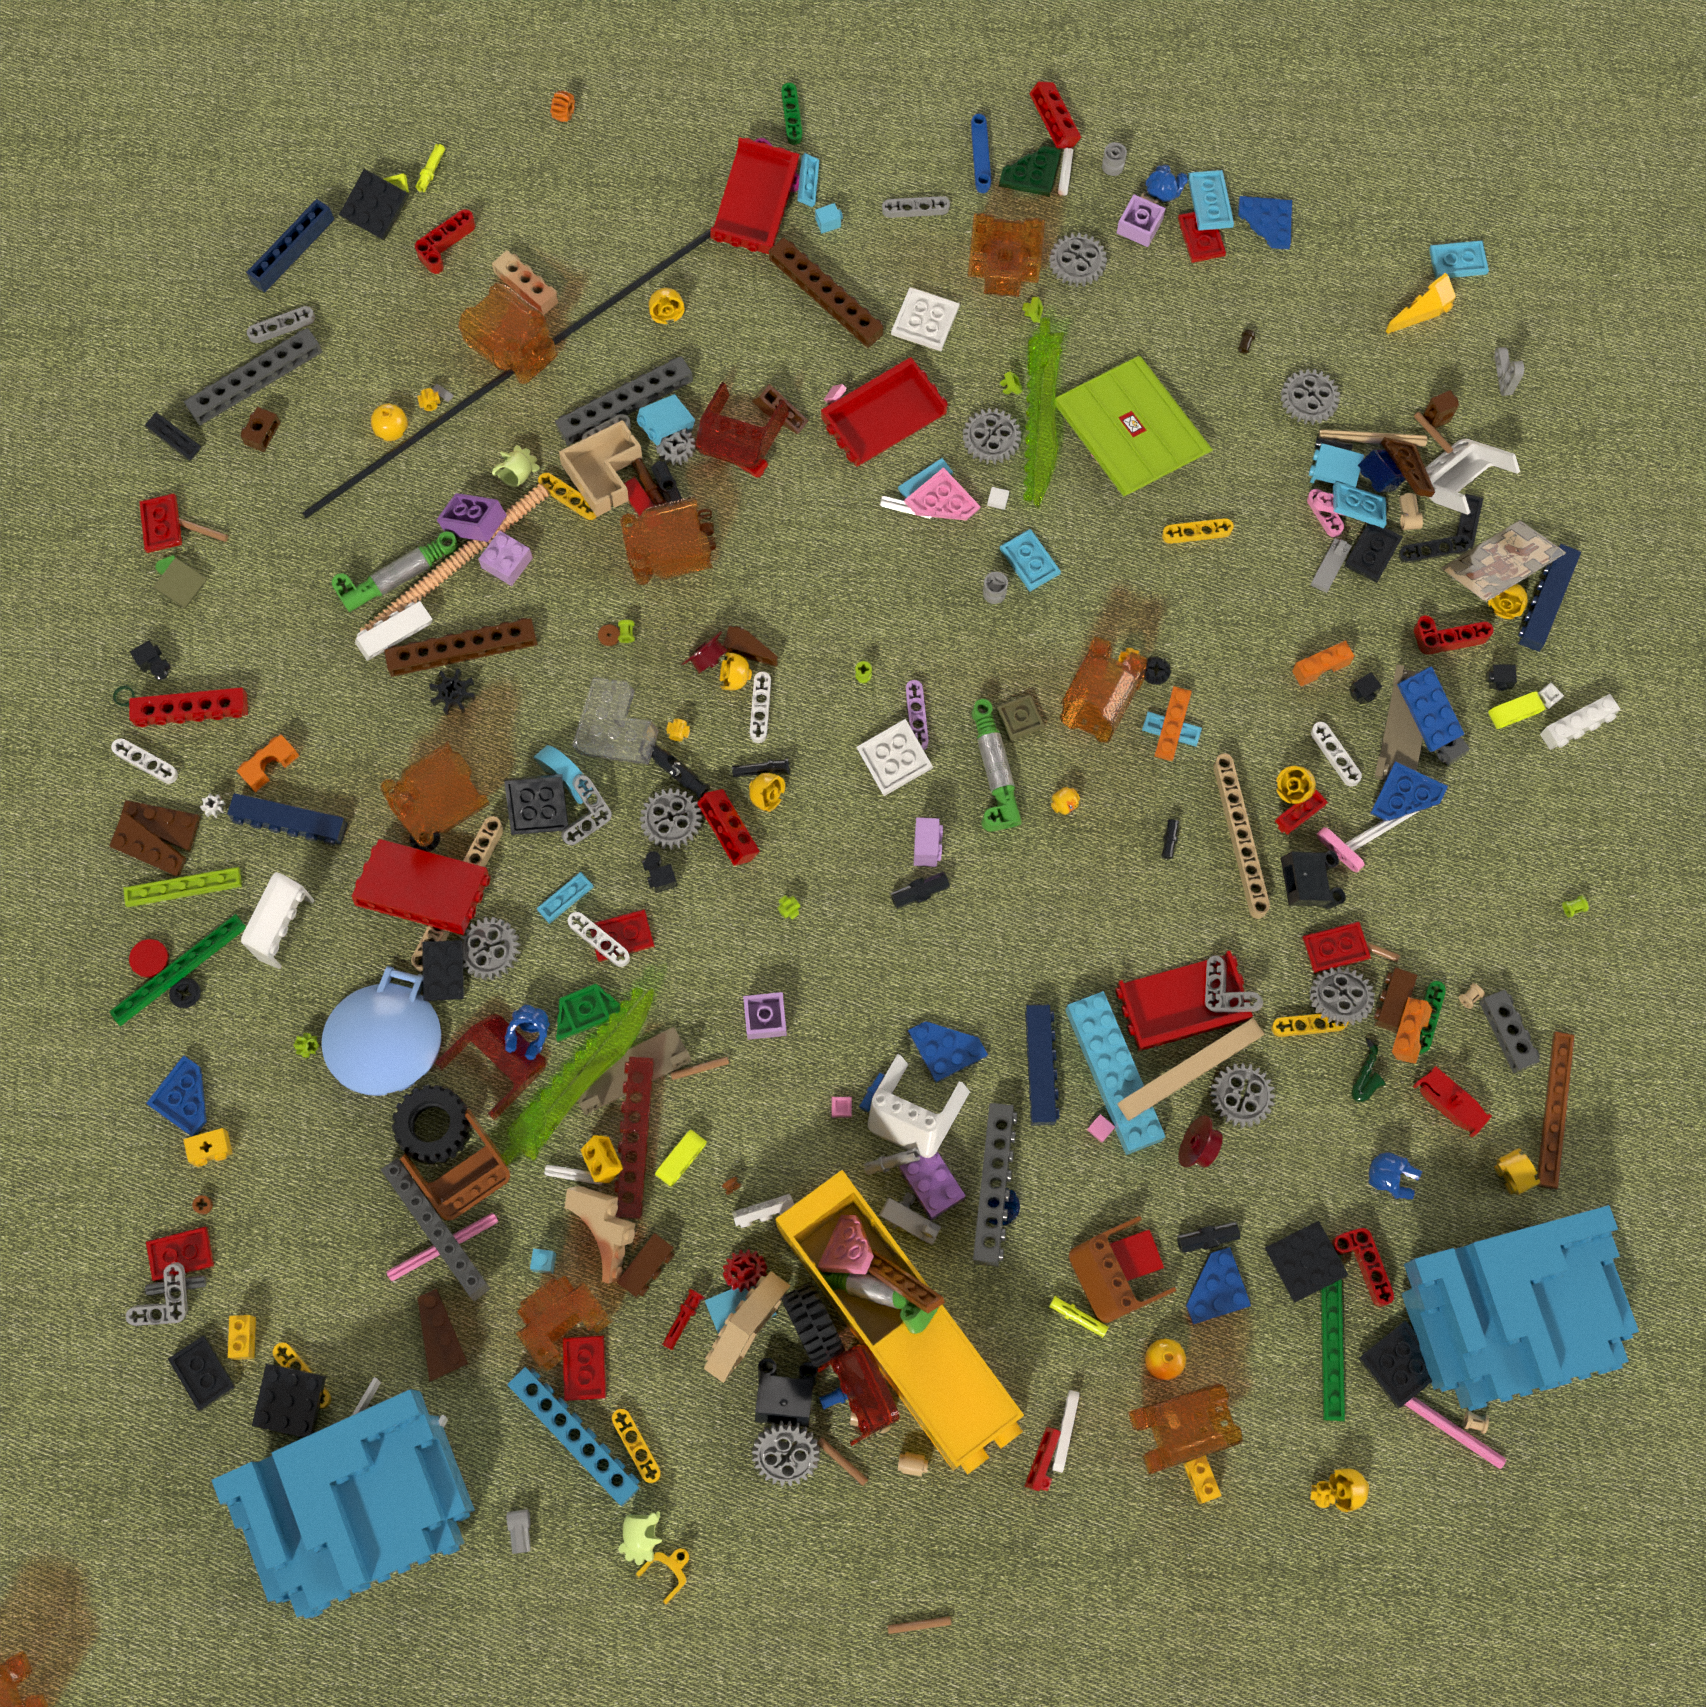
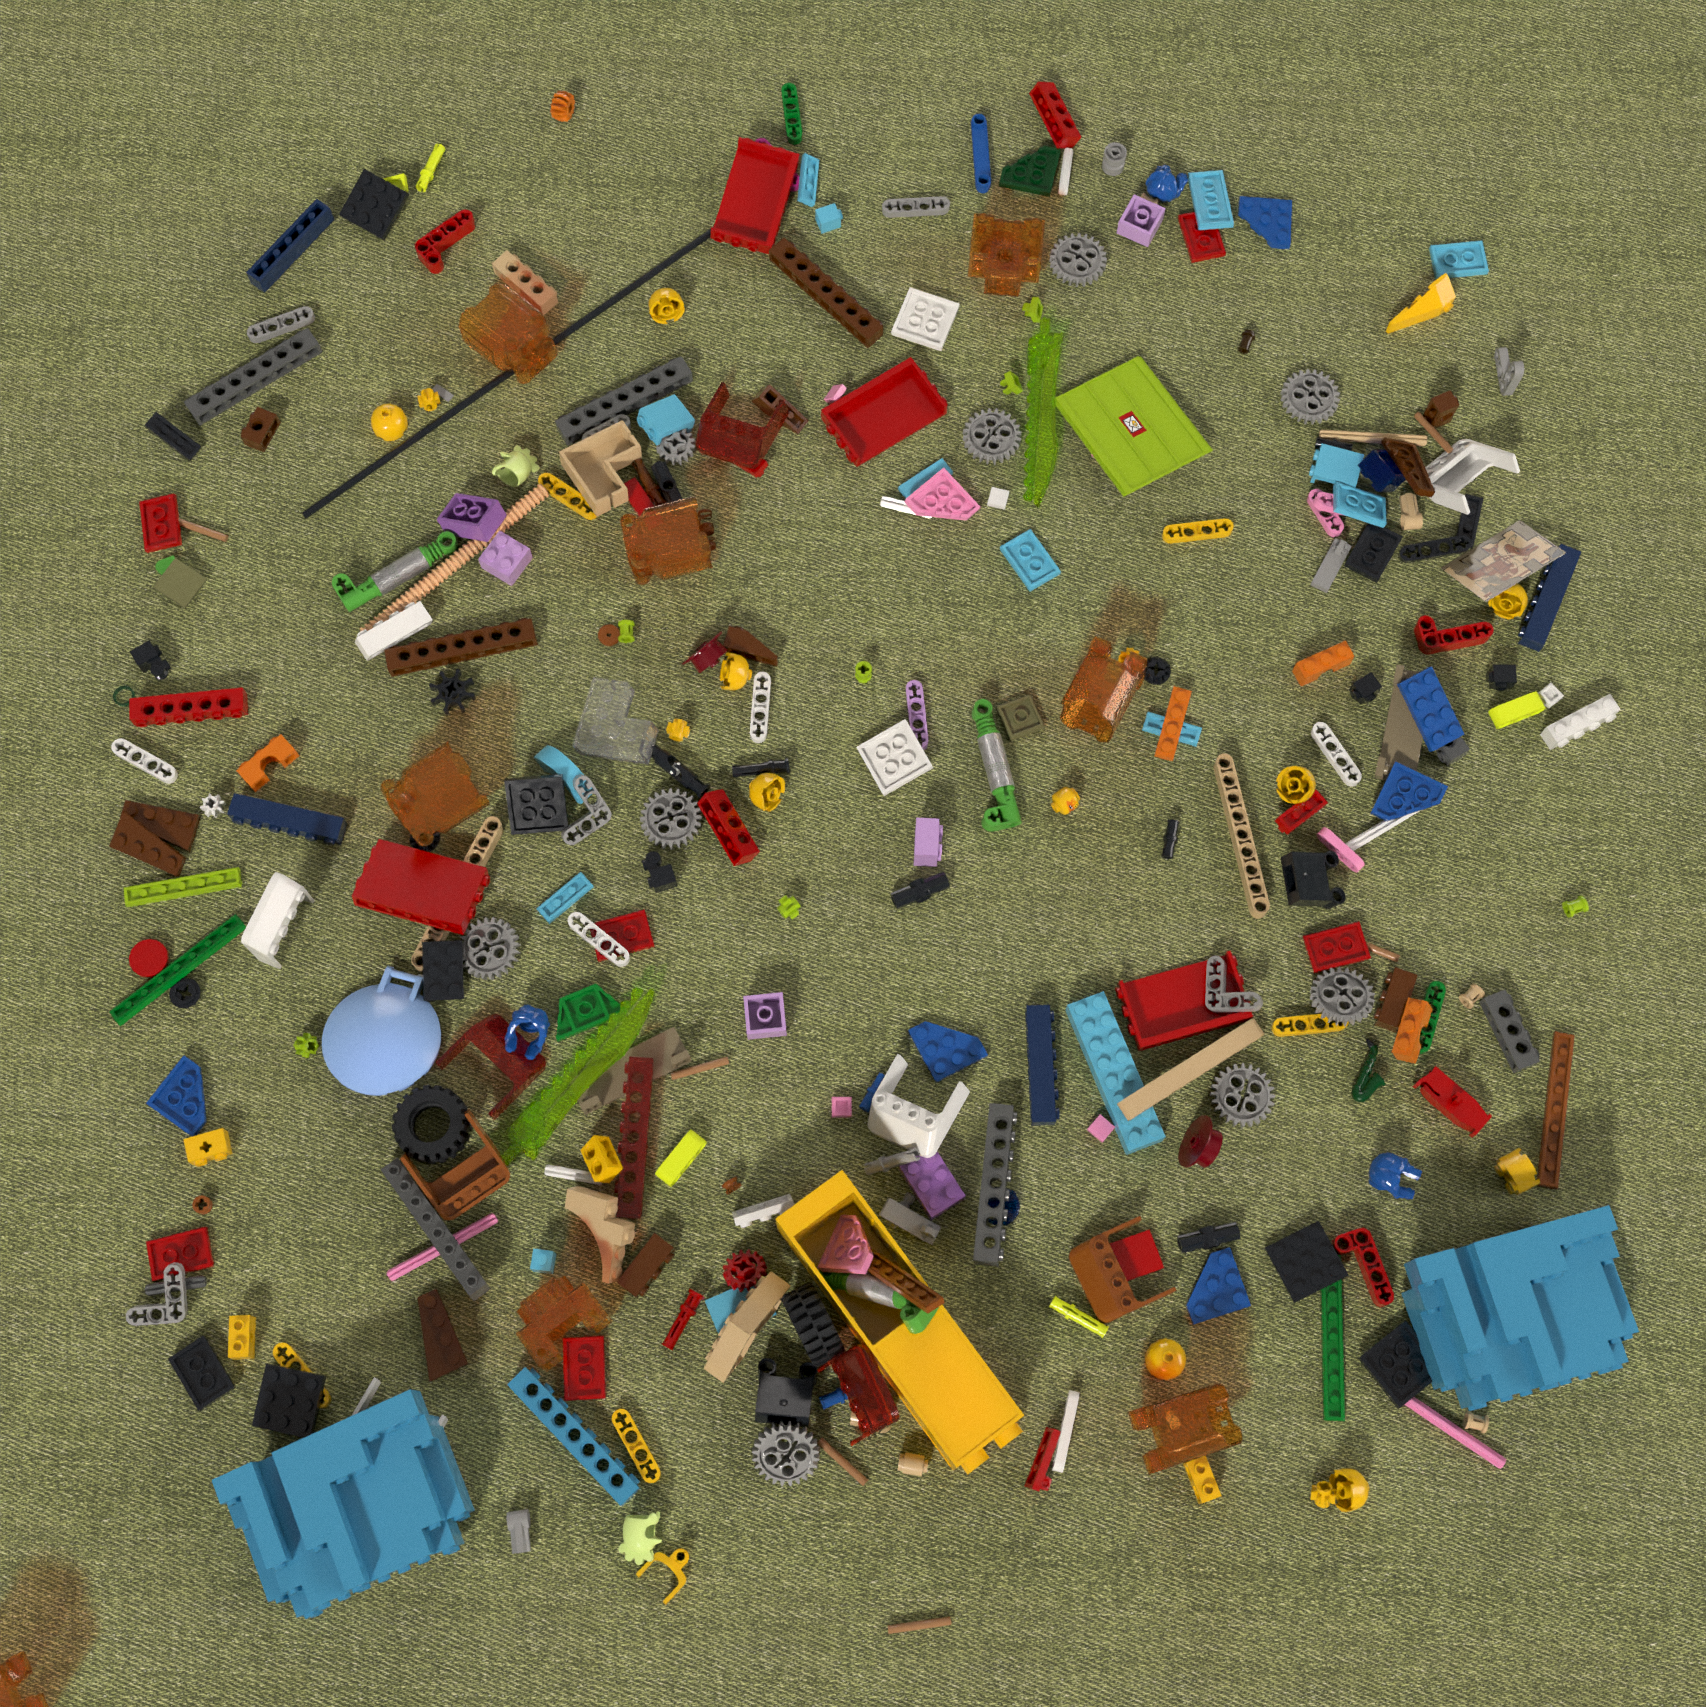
light grey wheel [983,572,1008,604] -> none

